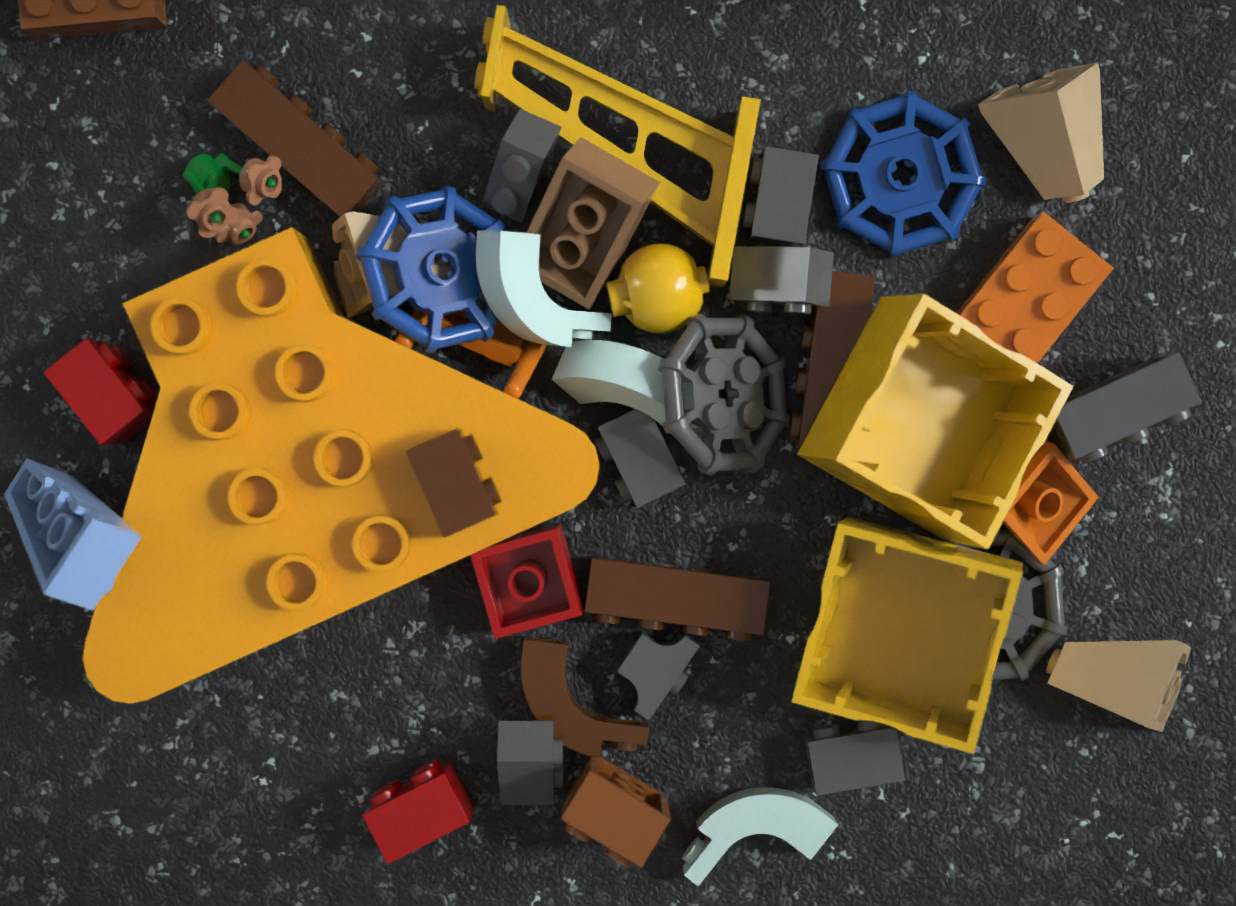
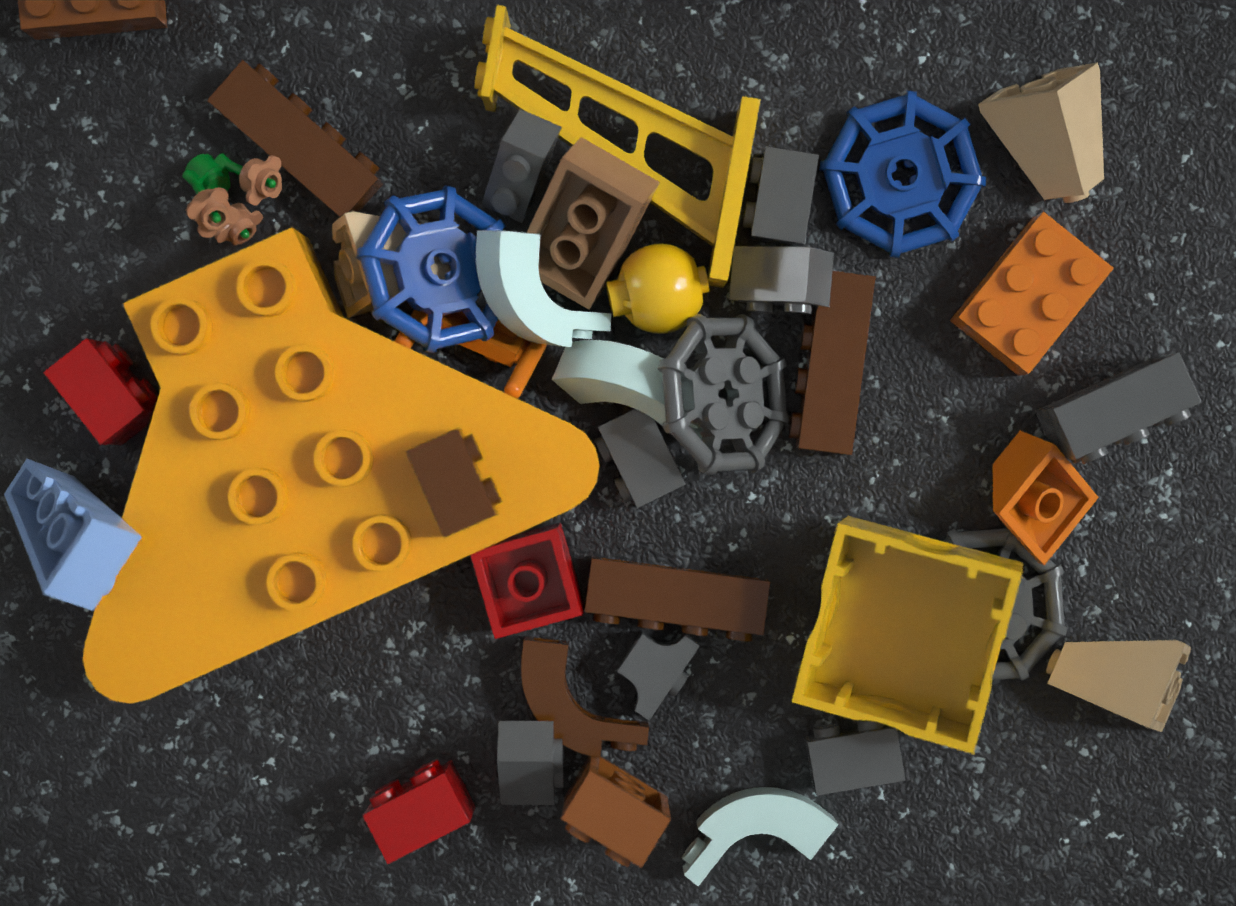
yellow tile [797,294,1073,549] -> none

